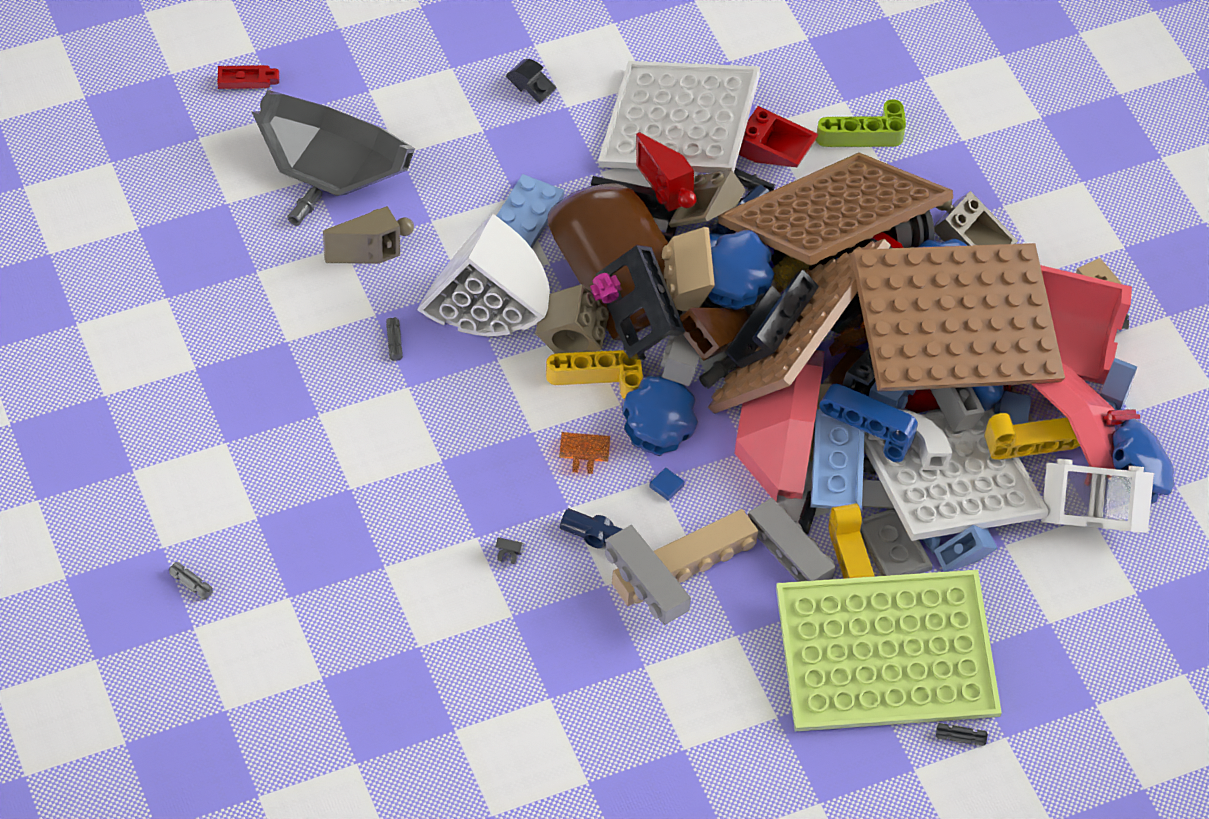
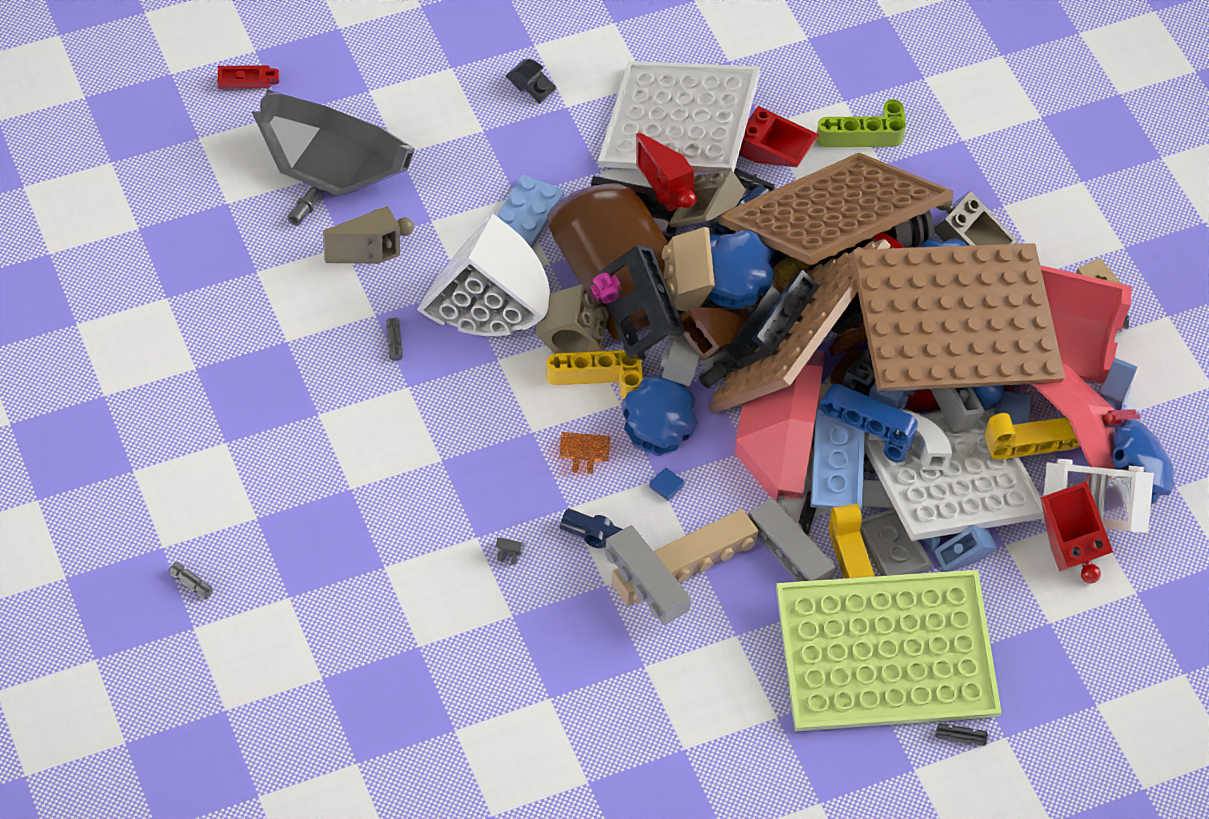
none -> red slope [1040,481,1113,584]

